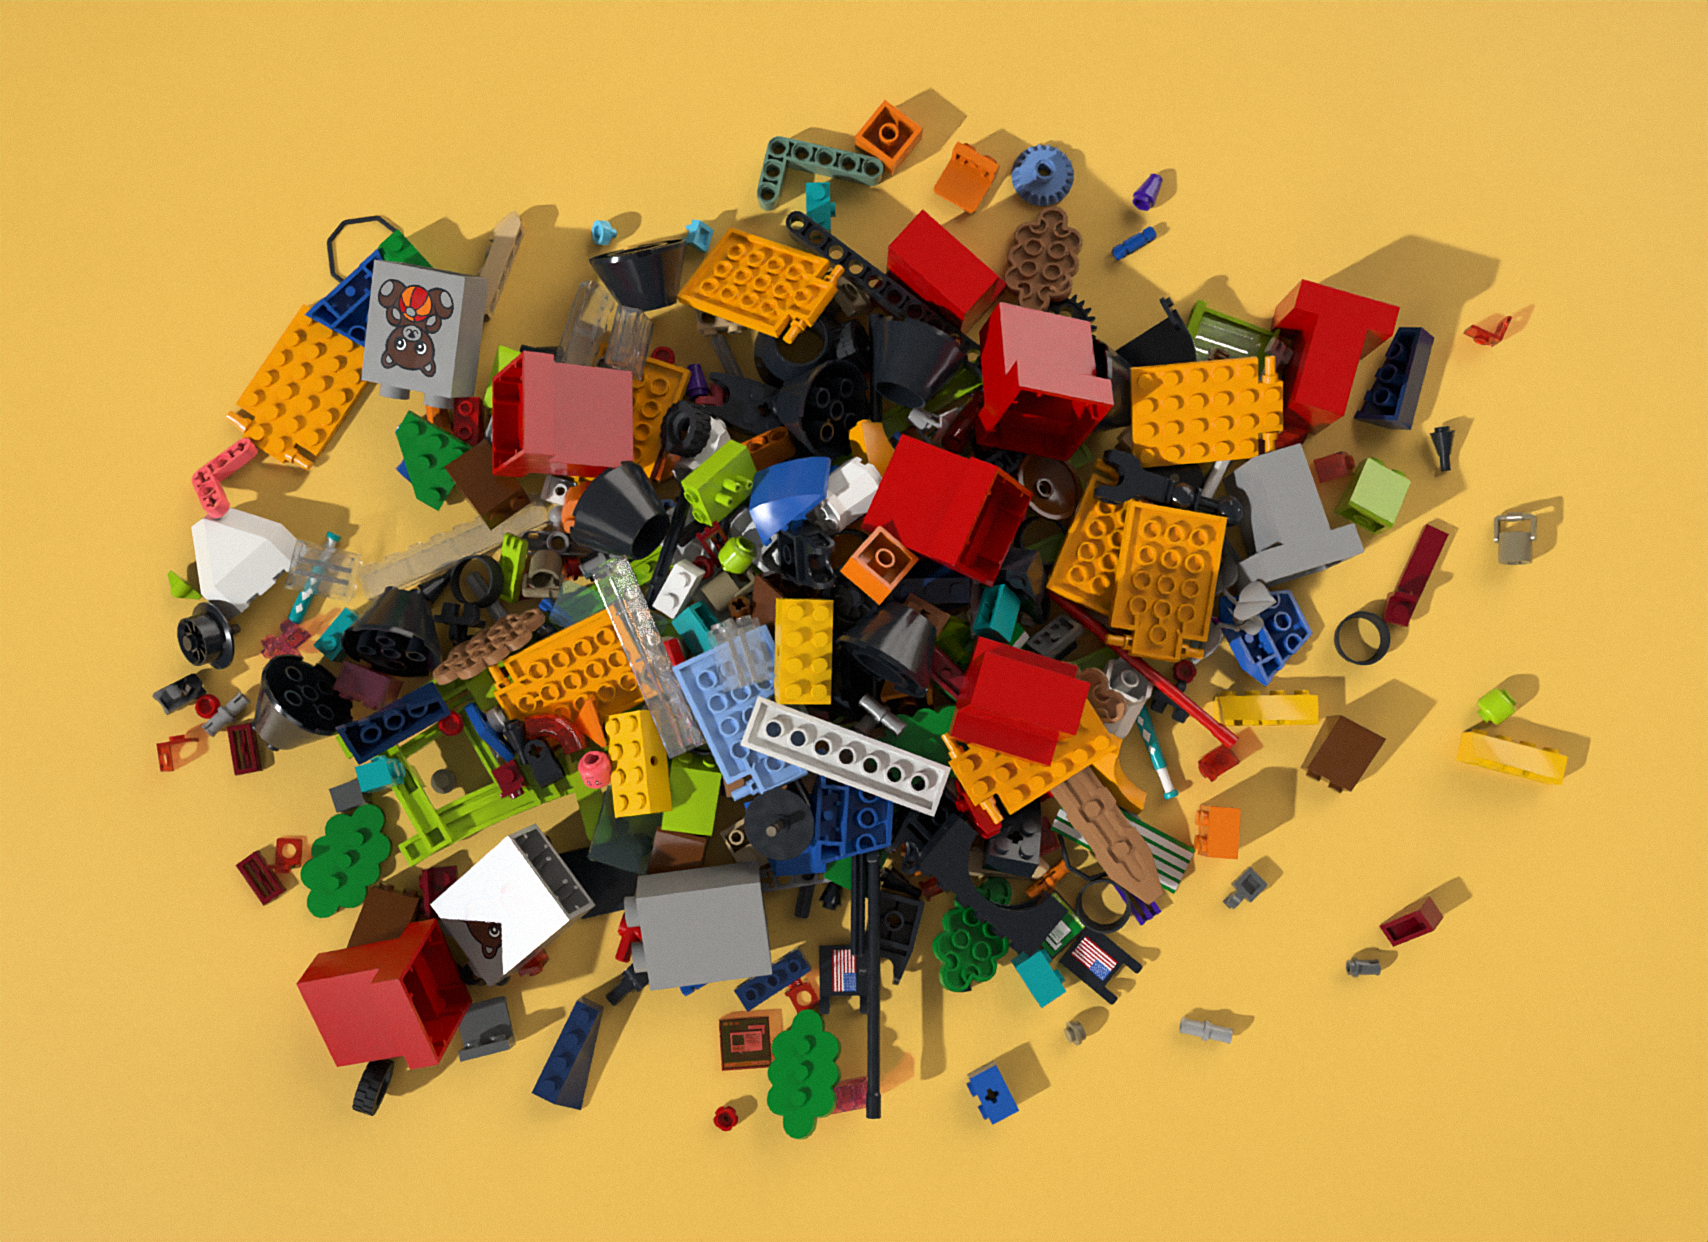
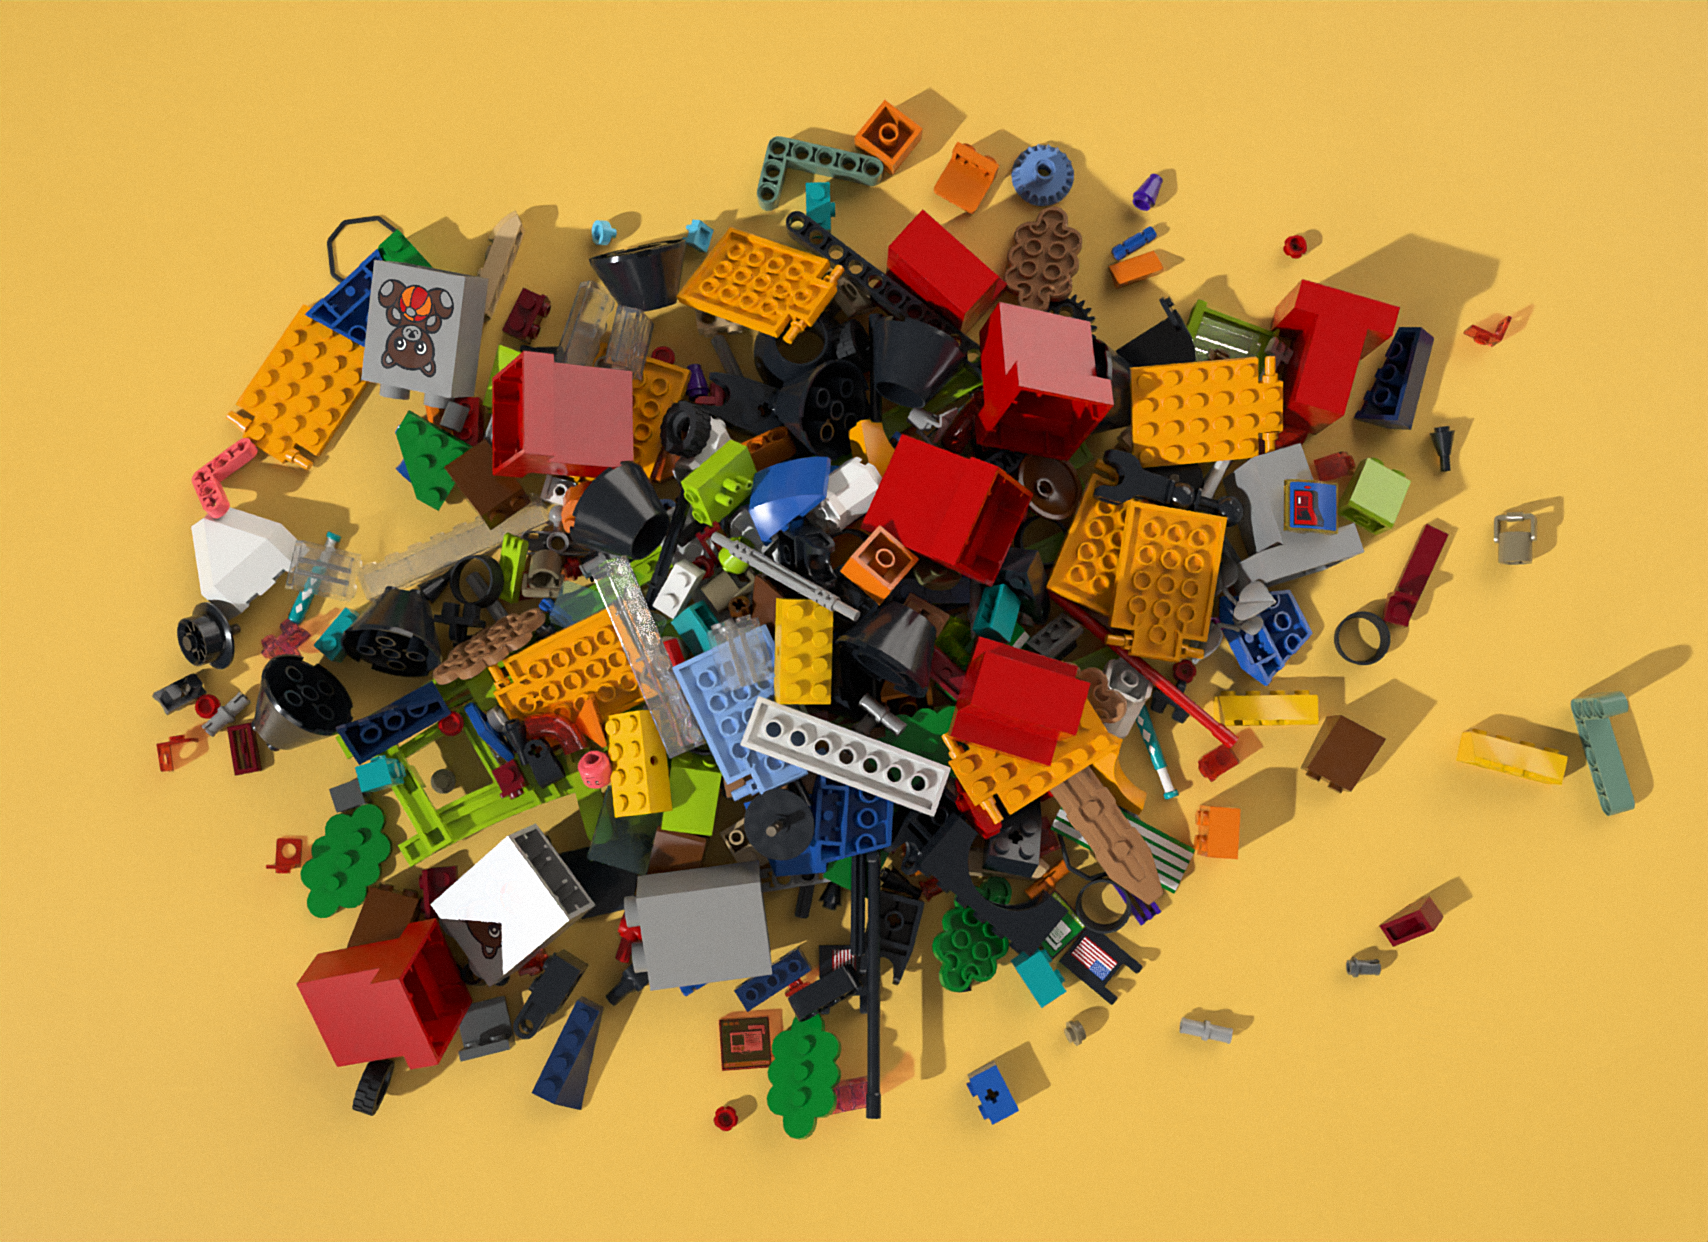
lime piece [167,570,203,600] -> none
dark red tile [236,850,287,906] -> none
clear pink brick [333,661,404,711] -> none
dark grey plate [1223,867,1268,909] -> none
lime head [1477,688,1517,725] -> none
none -> dark grey beam [440,401,470,433]
none -> dark red bracket [502,287,551,345]
none -> black brick [513,949,588,1039]
none -> light grey axle [711,532,860,621]
none -> black beam [788,964,863,1022]
none -> olive tile [913,555,962,591]
none -> orange slope [1108,251,1164,289]
none -> red plate [1283,235,1307,259]
none -> slope [1284,479,1338,536]
none -> sand green beam [1571,691,1635,816]

